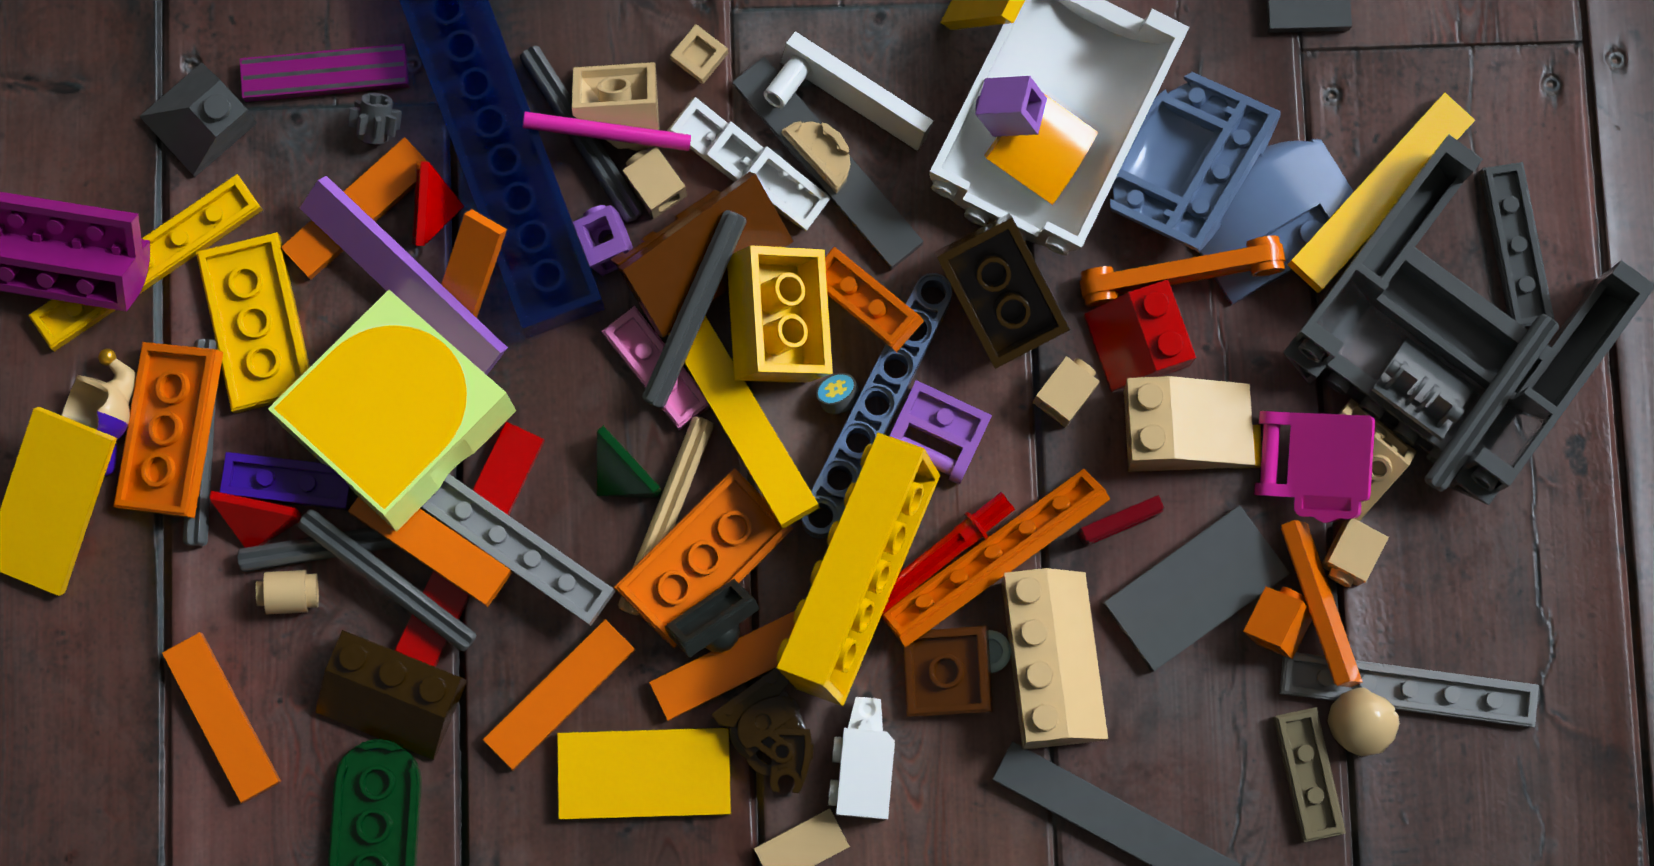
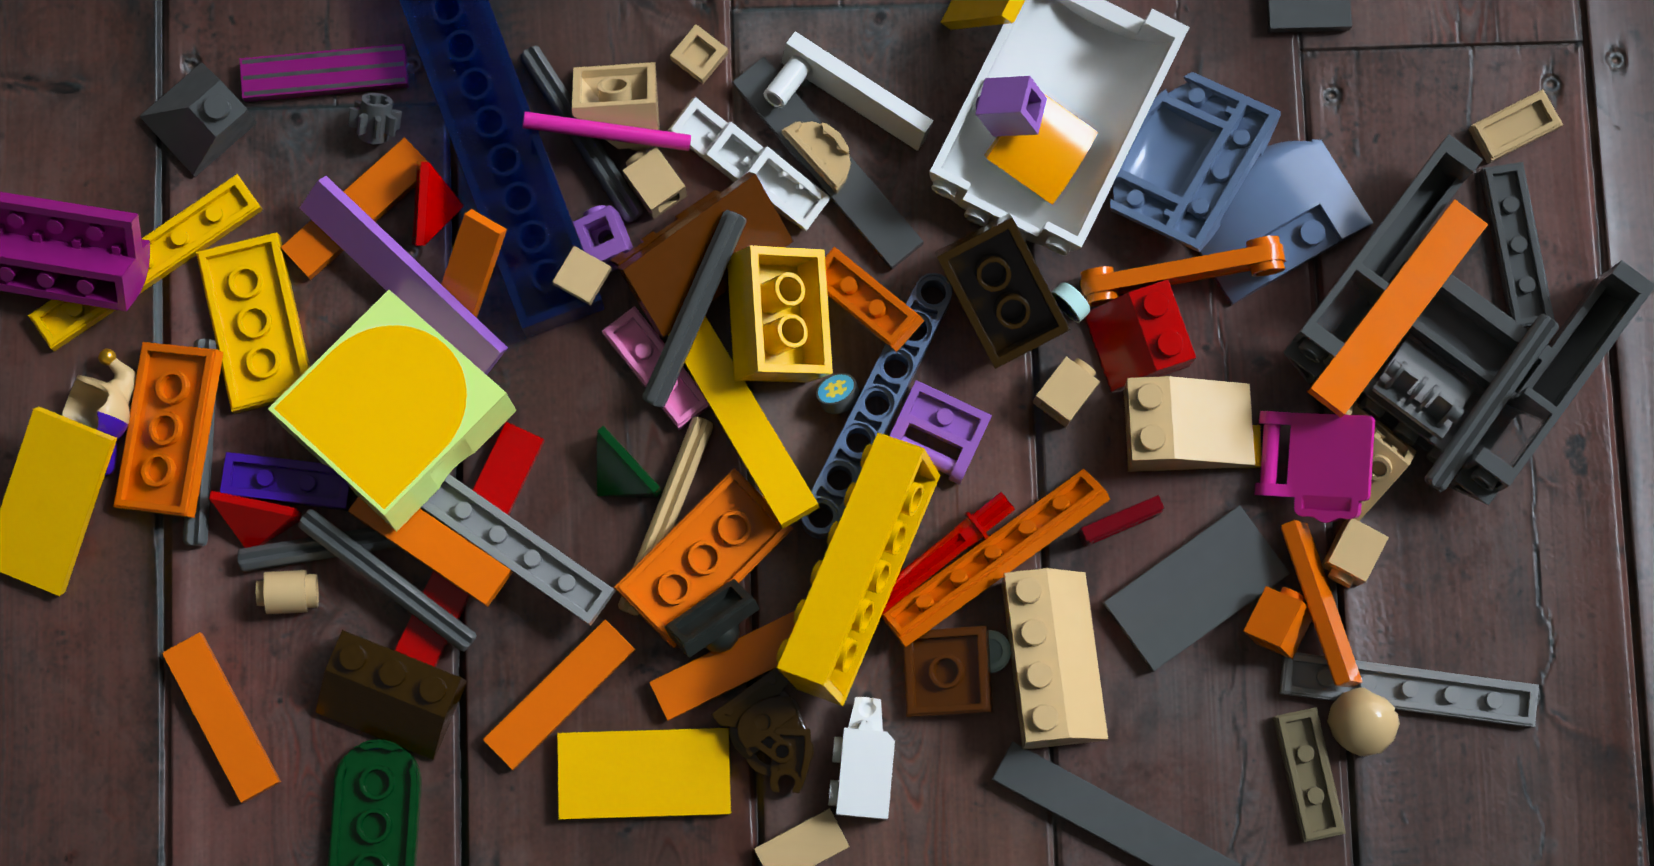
yellow tile [1287,93,1475,293] -> none
none -> tan tile [553,246,612,305]
none -> light aqua tile [1051,282,1090,323]
none -> orange tile [1307,199,1488,418]
none -> tan tile [1468,90,1563,164]

